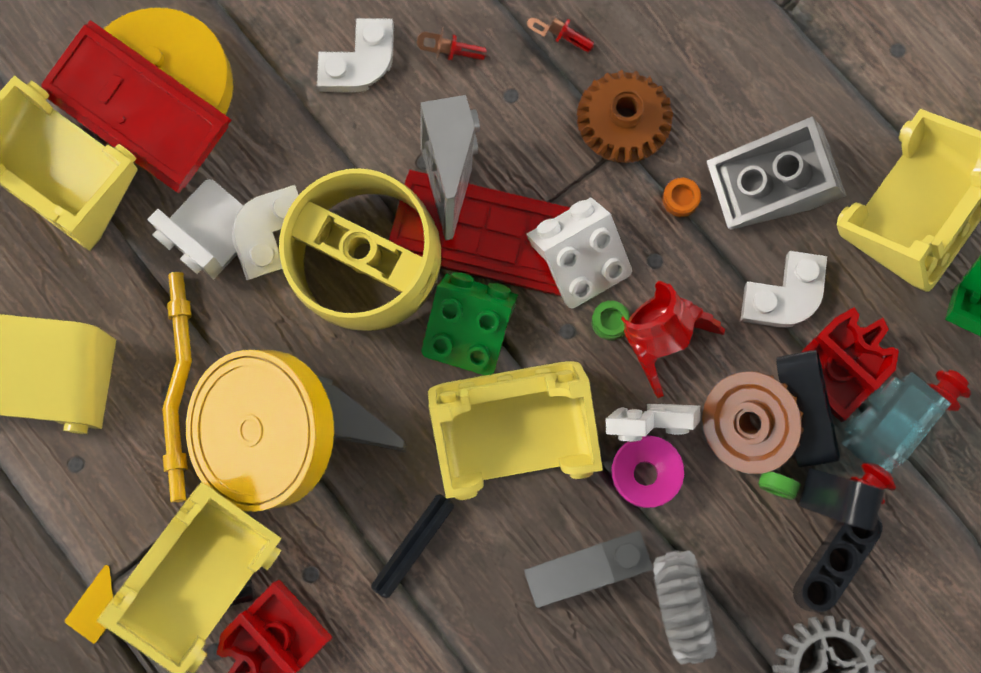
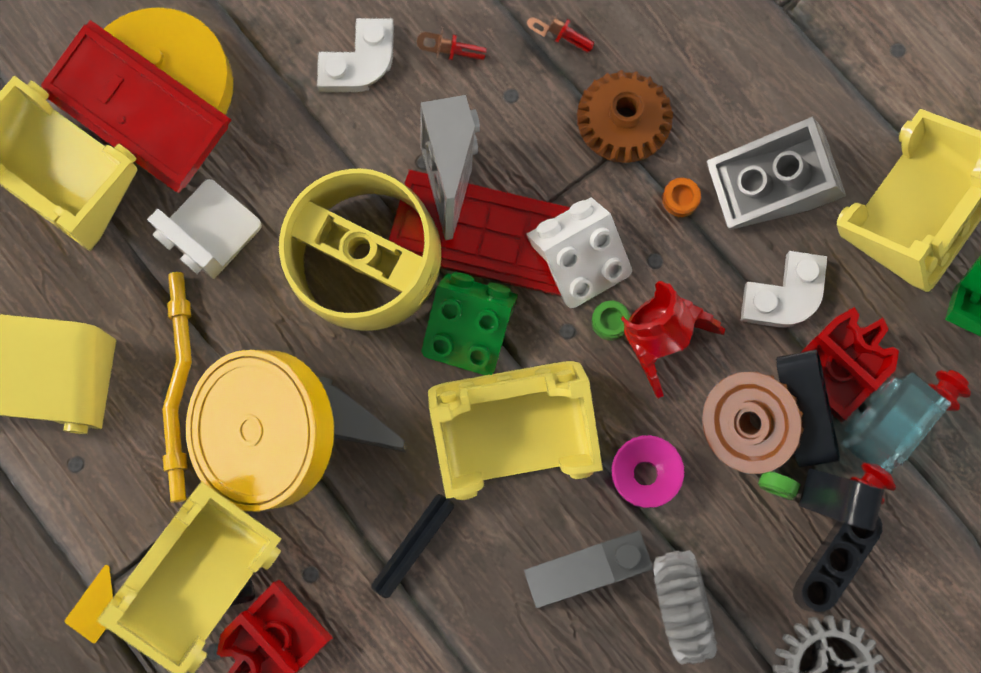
white plate [232,185,299,280] -> none
white plate [606,404,700,441] -> none

